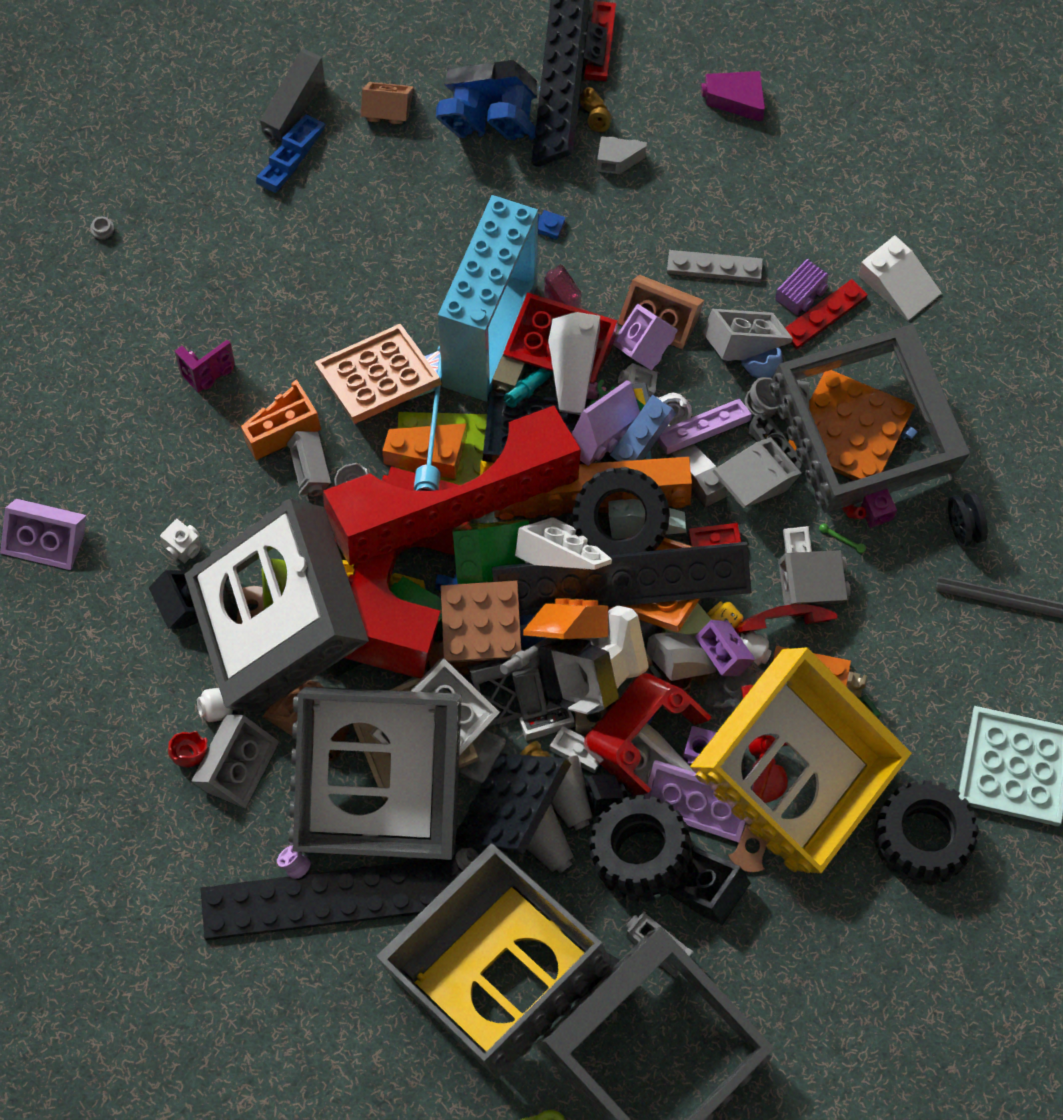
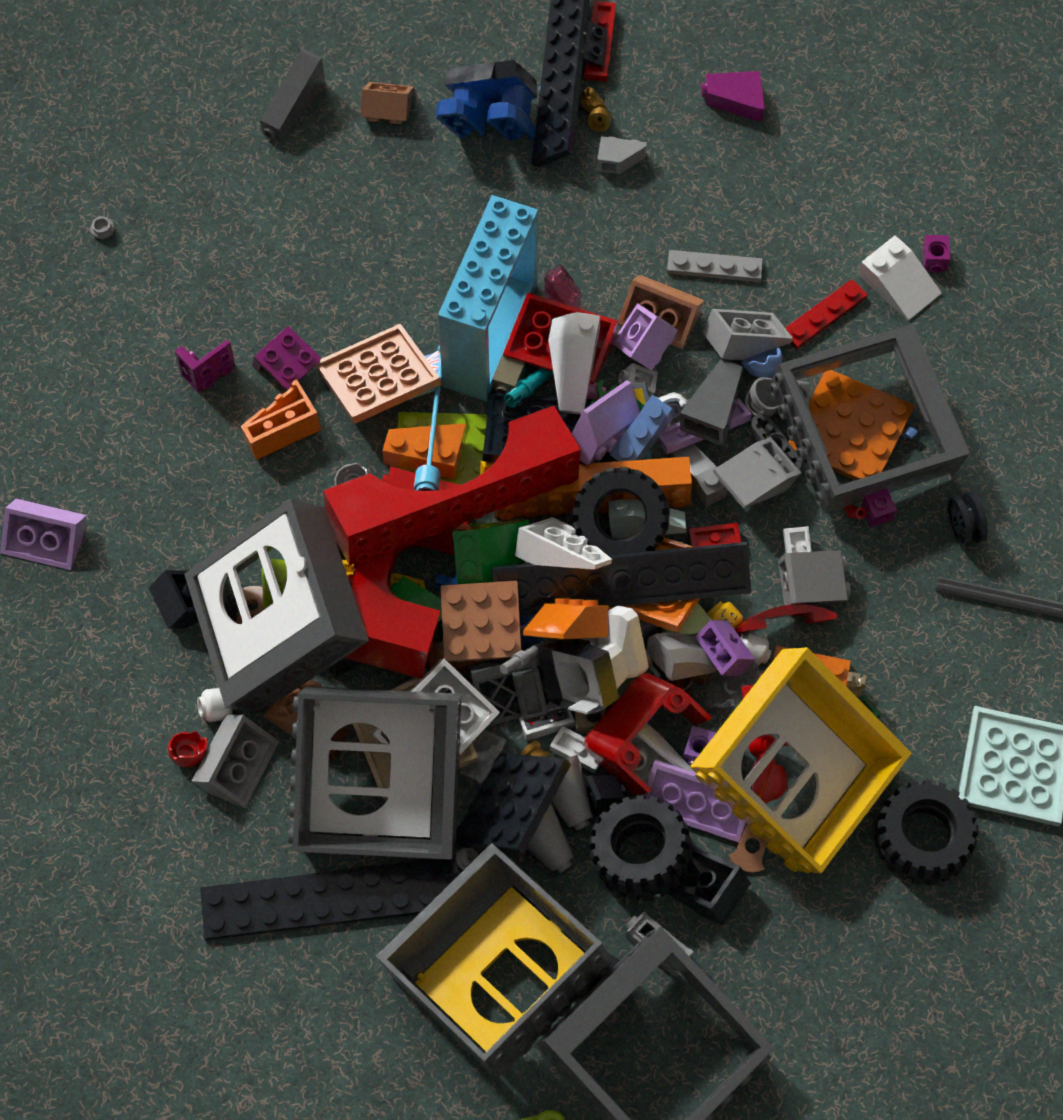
white brick [160,519,201,563] -> none
blue slope [256,115,325,193] -> none
lavender wheel [277,846,311,879] -> none
light grey window [287,431,331,496] -> none
blue plate [538,210,566,239] -> none
medium lavender brick [775,259,829,316] -> none
bright green hinge [819,523,866,554] -> none
none -> magenta bracket [252,326,321,390]
none -> dark grey slope [680,359,743,446]
none -> magenta brick [922,235,950,273]

